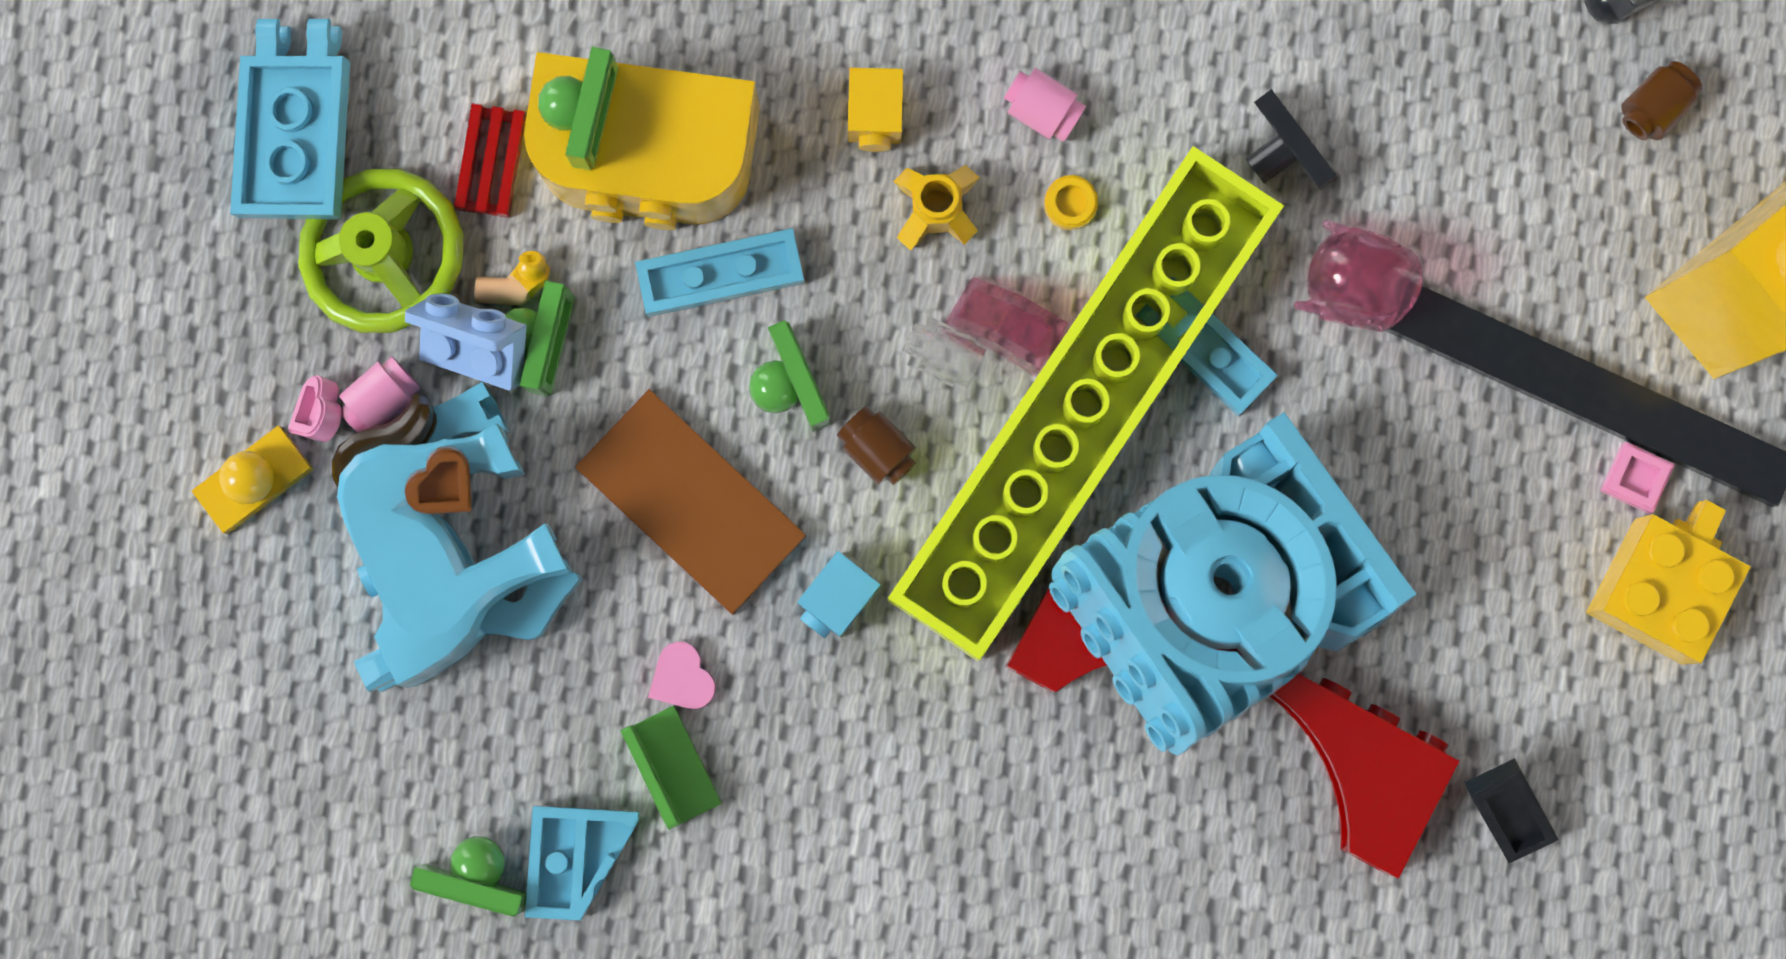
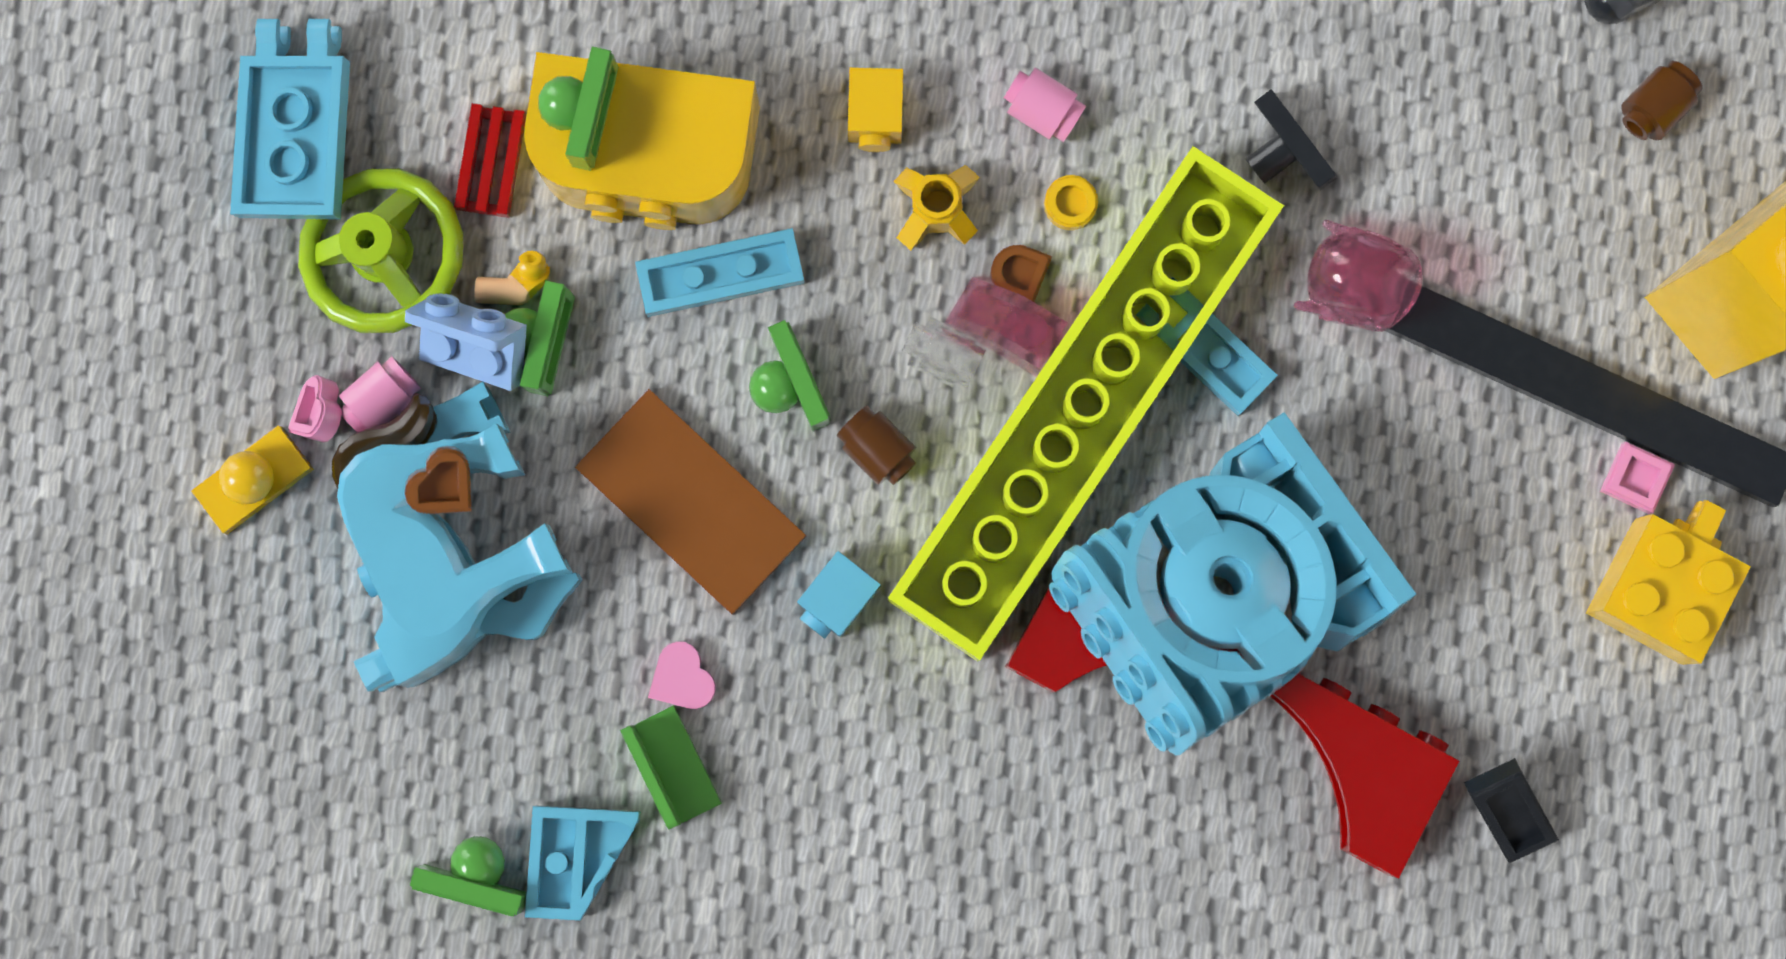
none -> dark orange tile [991,245,1053,308]

